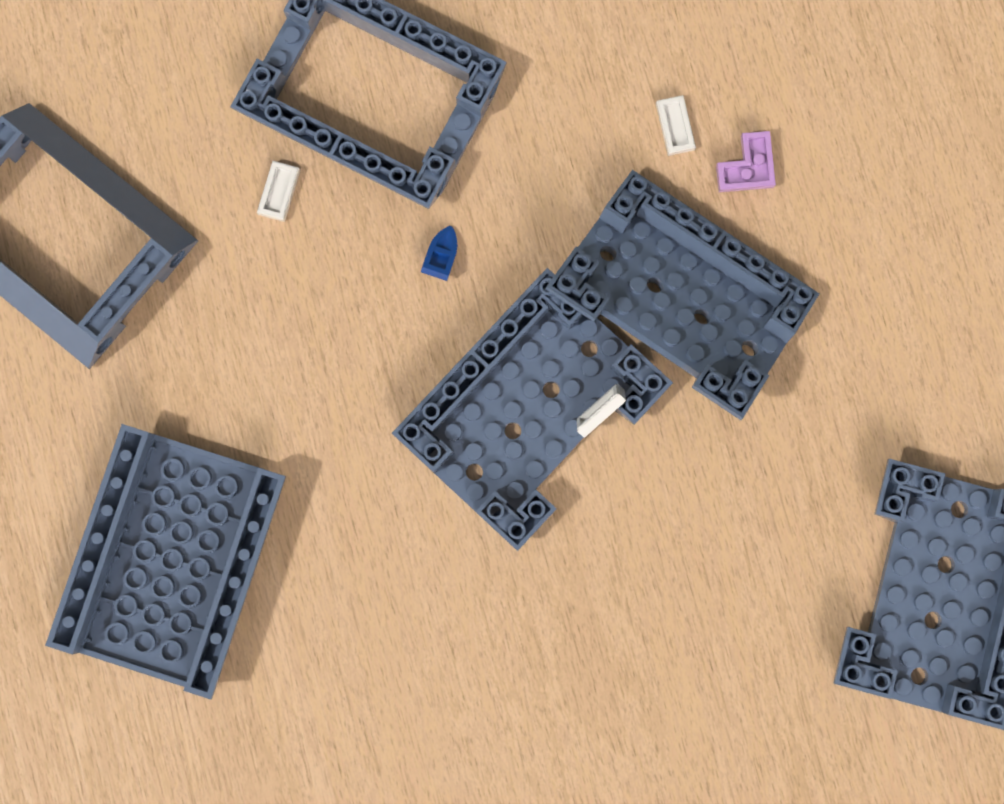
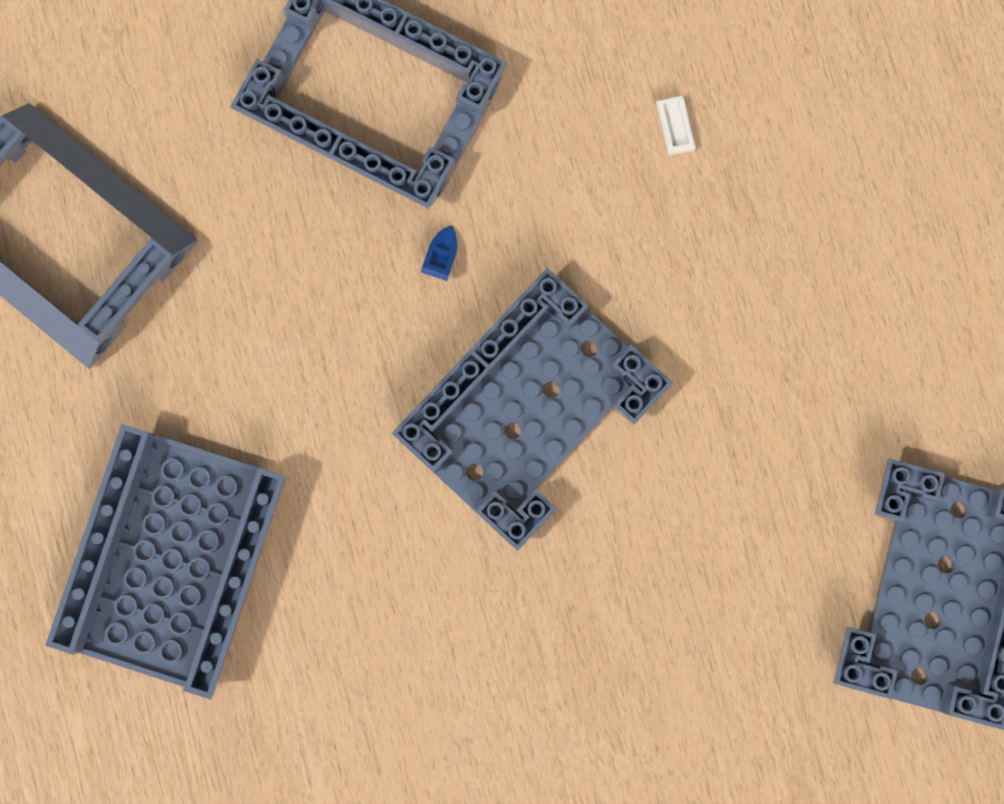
white tile [257,161,300,222] -> none
sand blue slope [545,170,820,420] -> none
white tile [577,384,626,438] -> none
lavender plate [716,131,776,192] -> none

